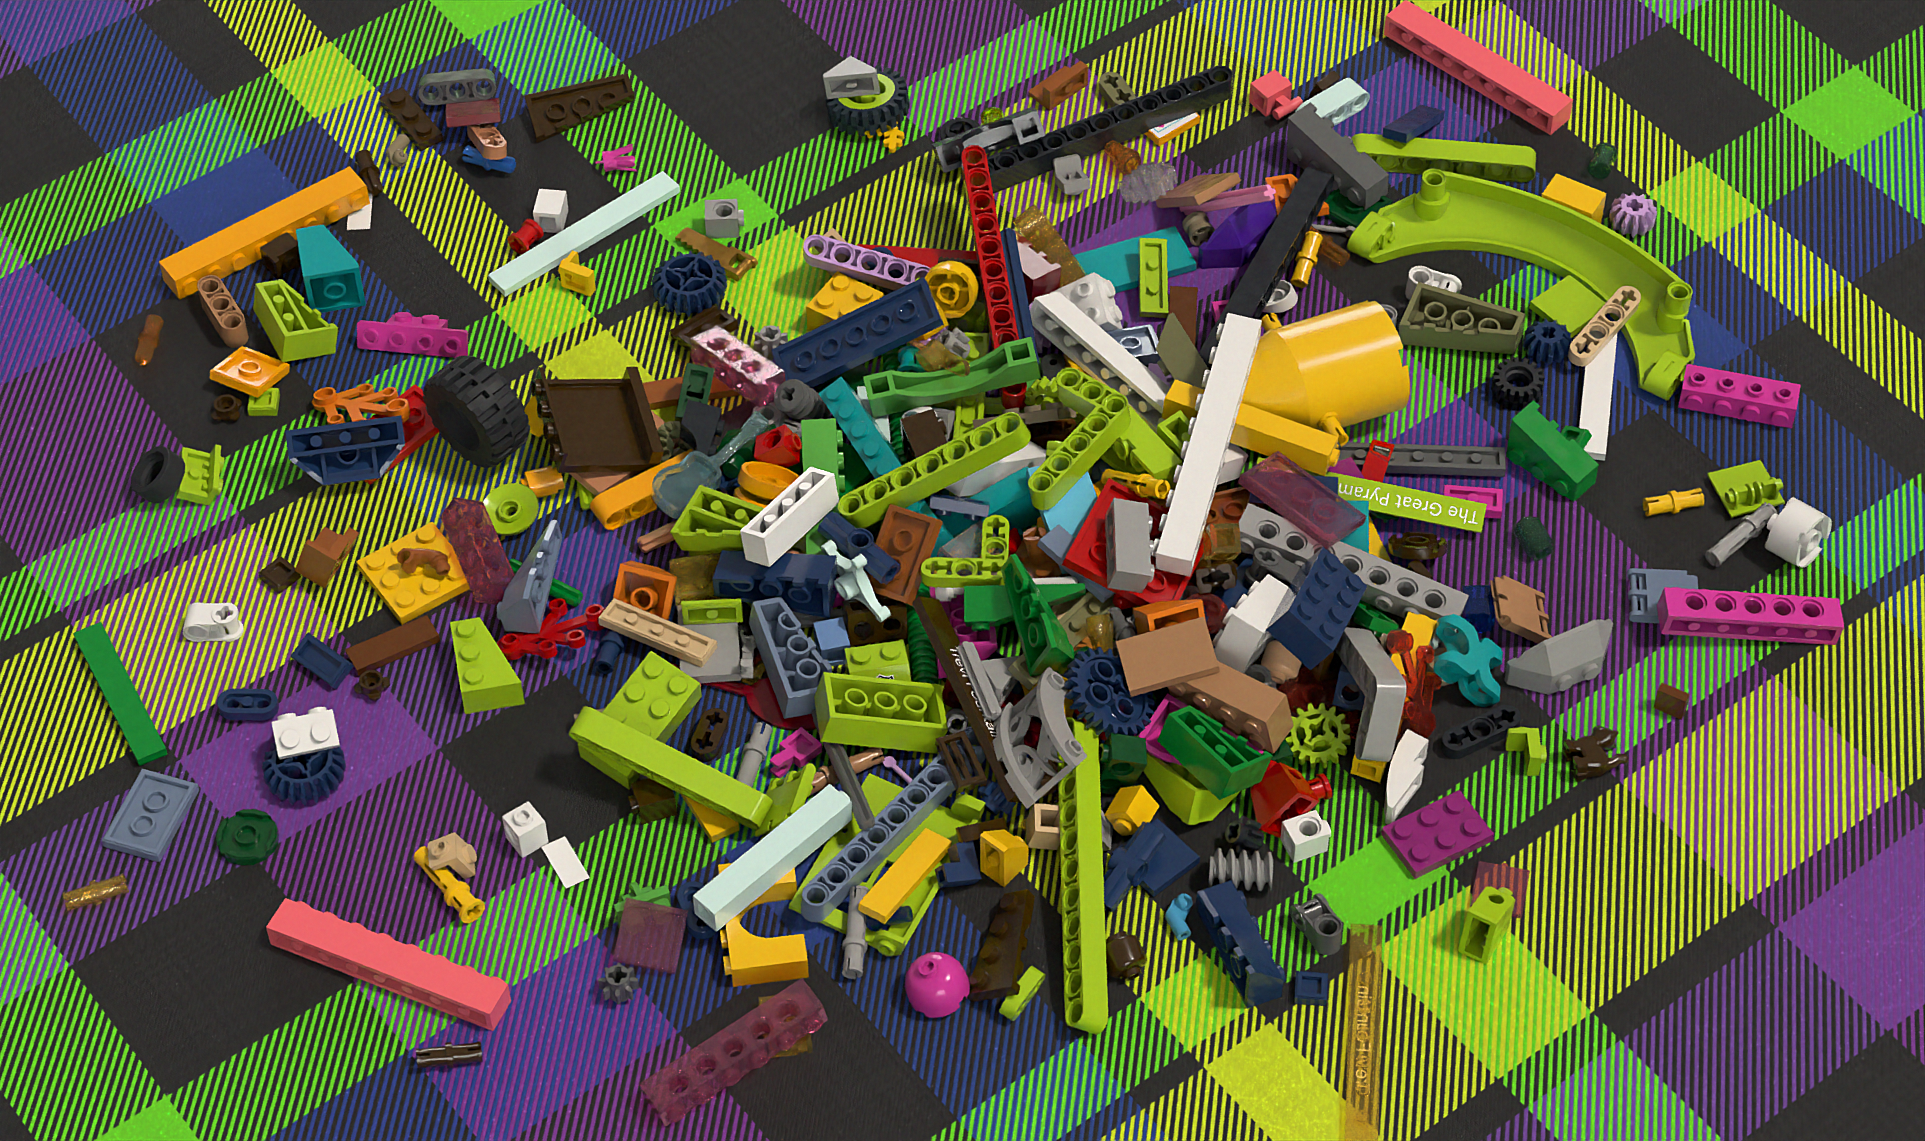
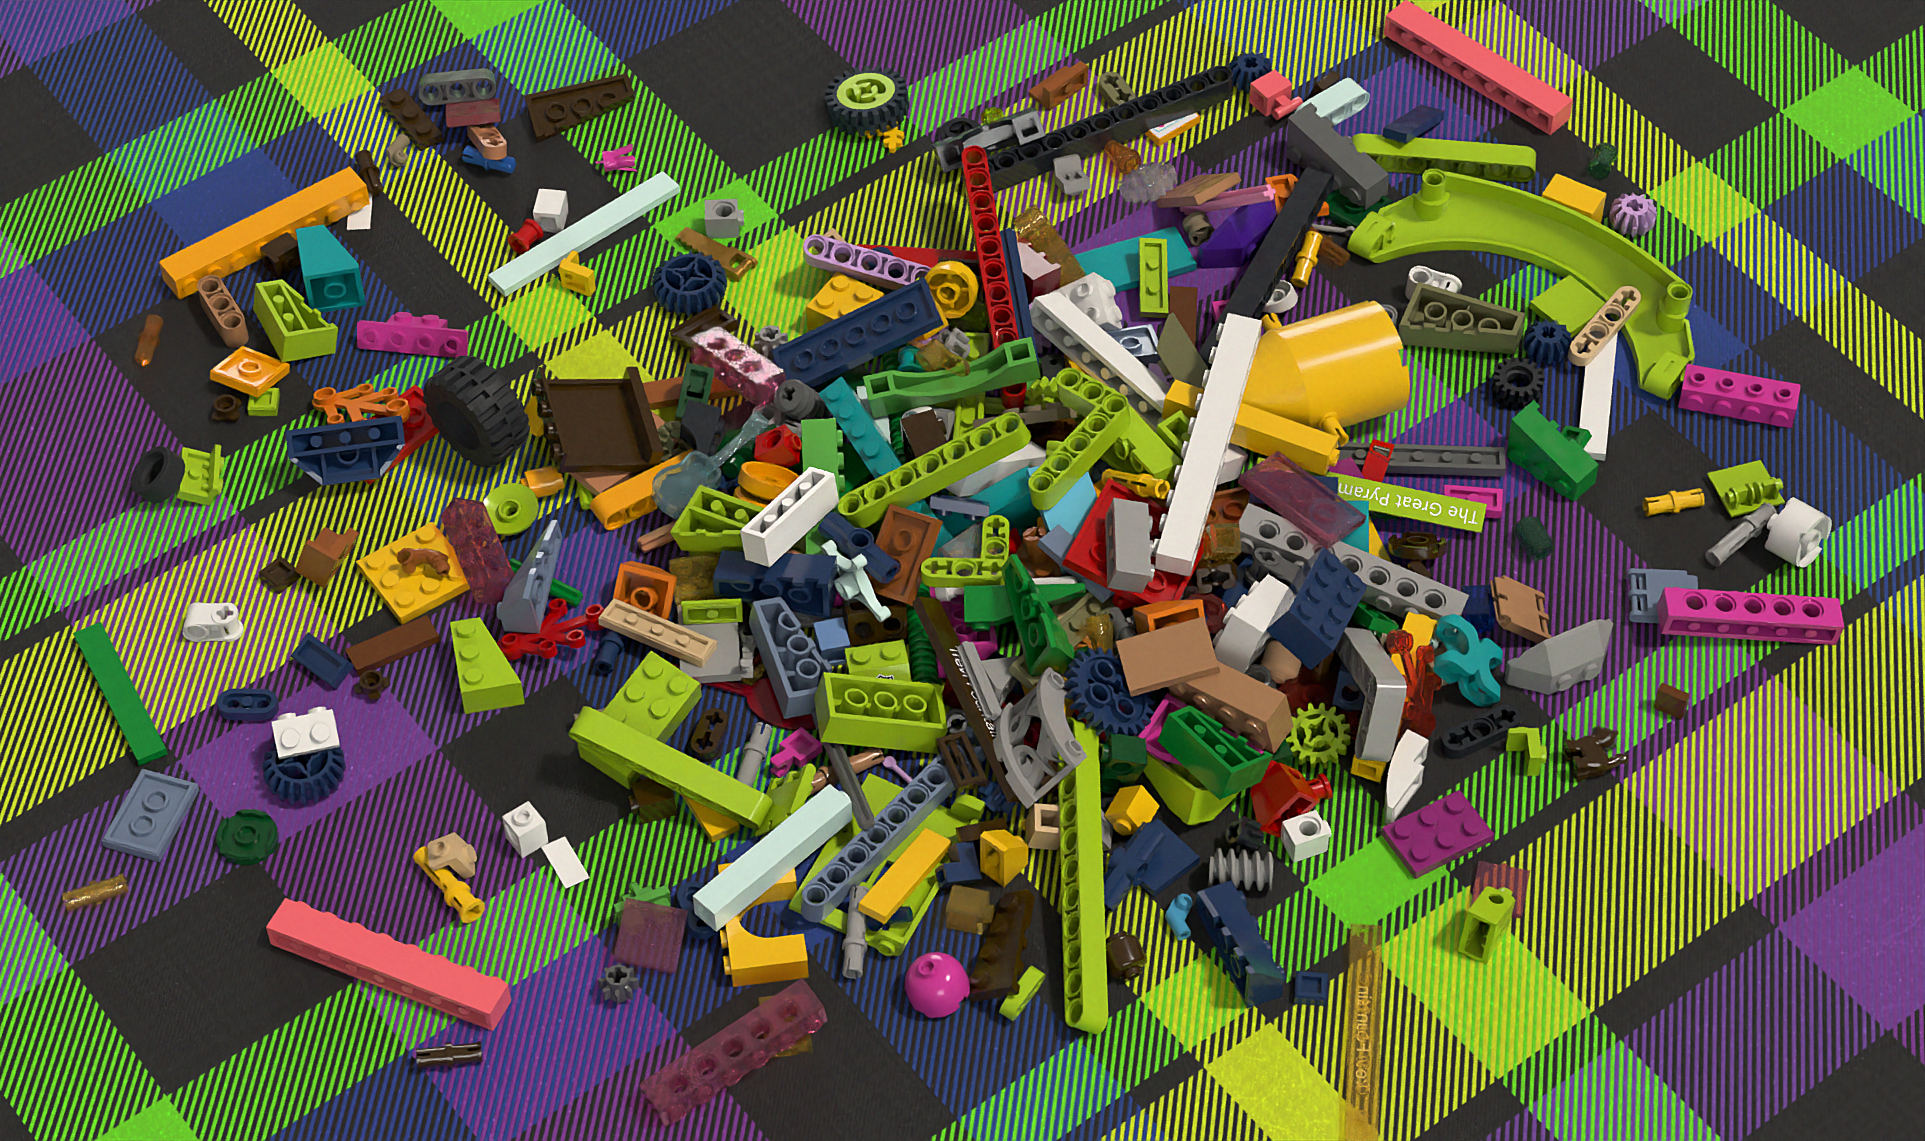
light grey slope [823,56,880,99] -> none
dark grey piece [1290,893,1342,955] -> none
none -> clear yellow brick [945,885,994,935]
none -> dark blue gear [1228,51,1273,94]

